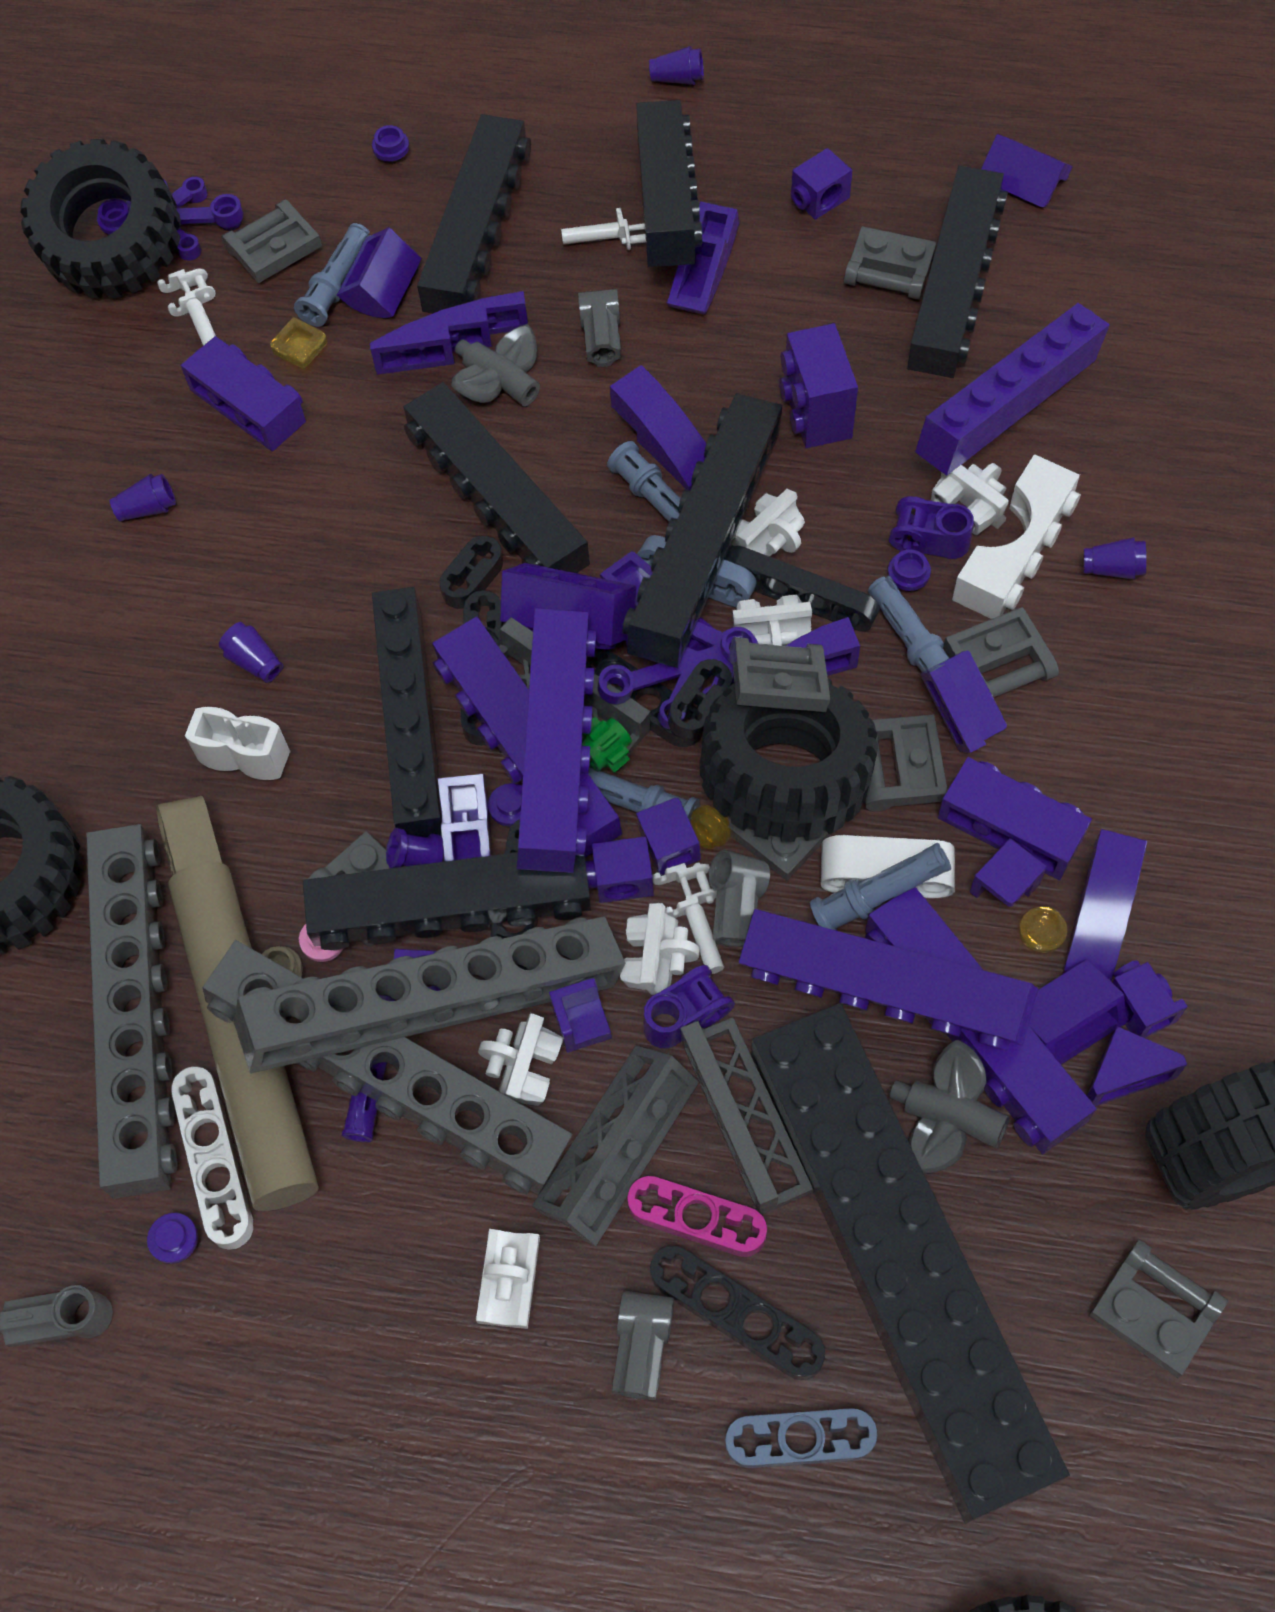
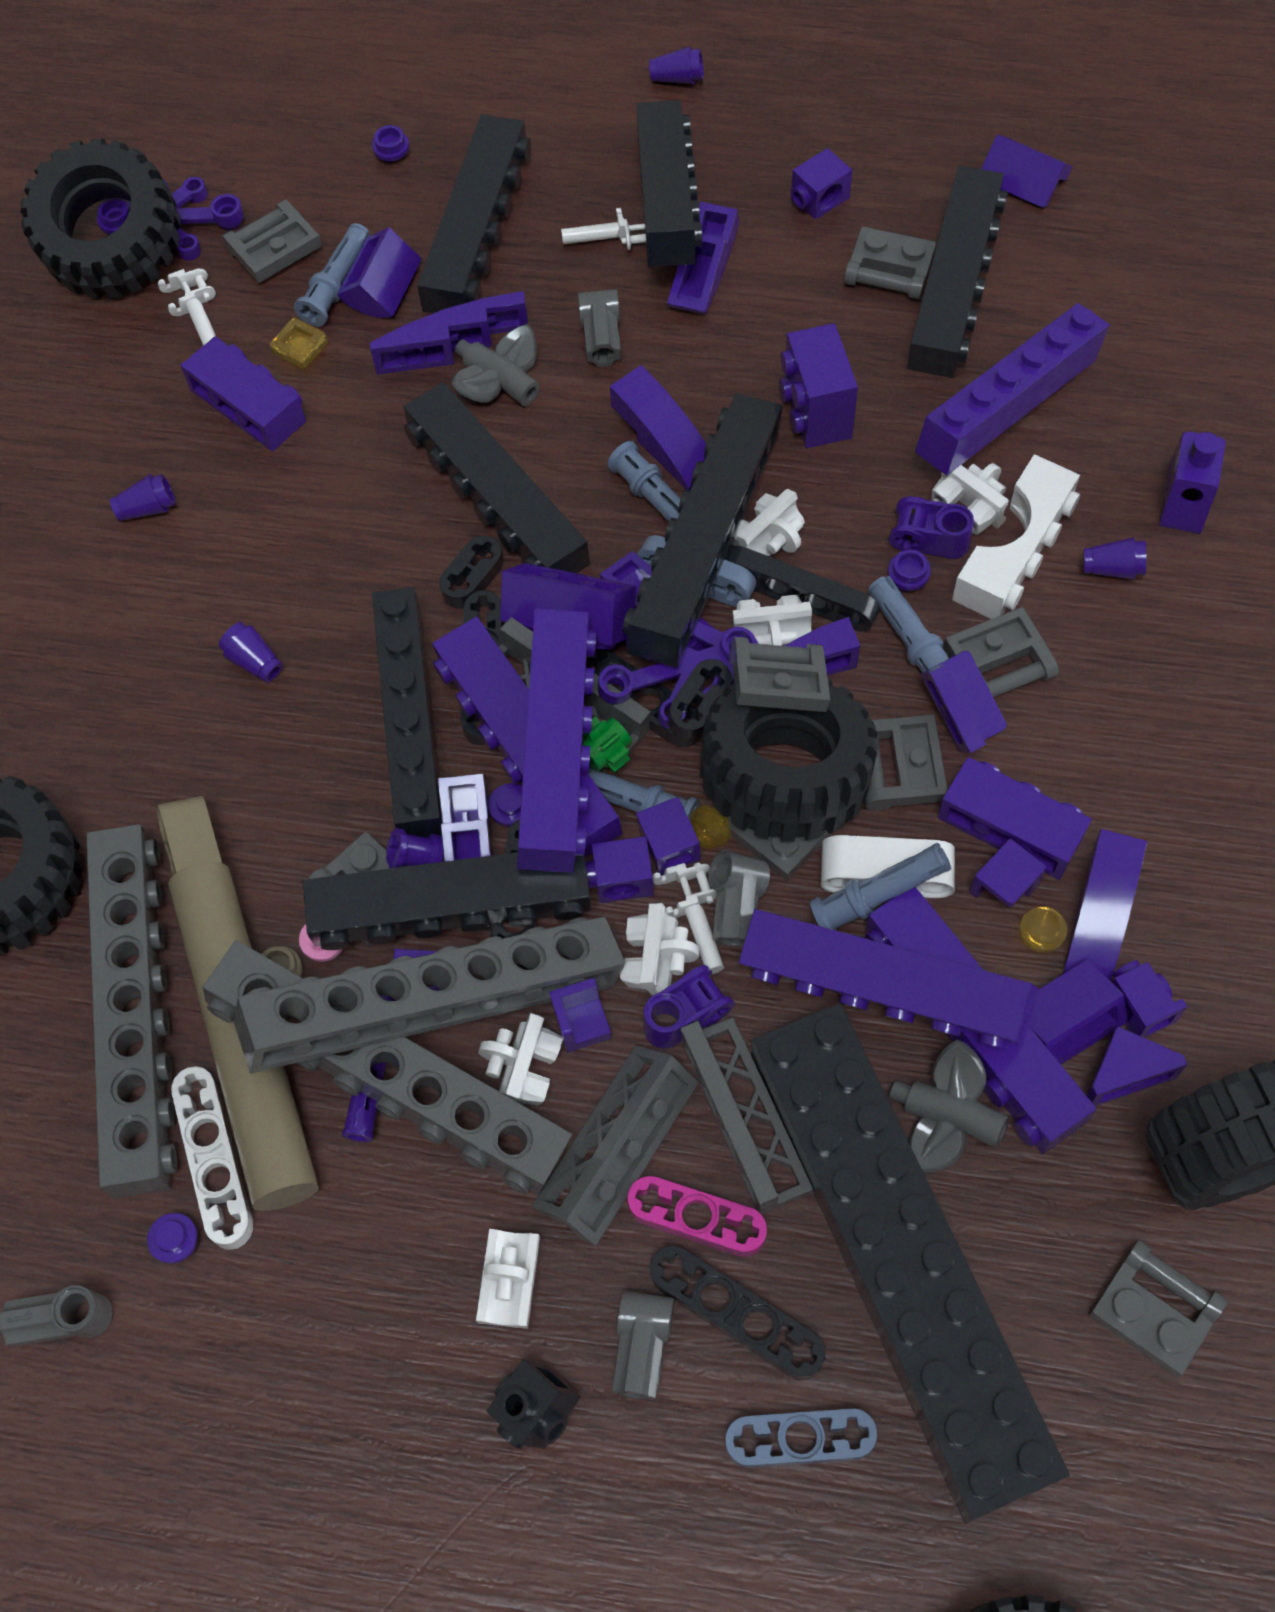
white brick [185,707,290,780] -> none
none -> black brick [486,1359,581,1449]
none -> dark purple torso [1159,431,1226,534]

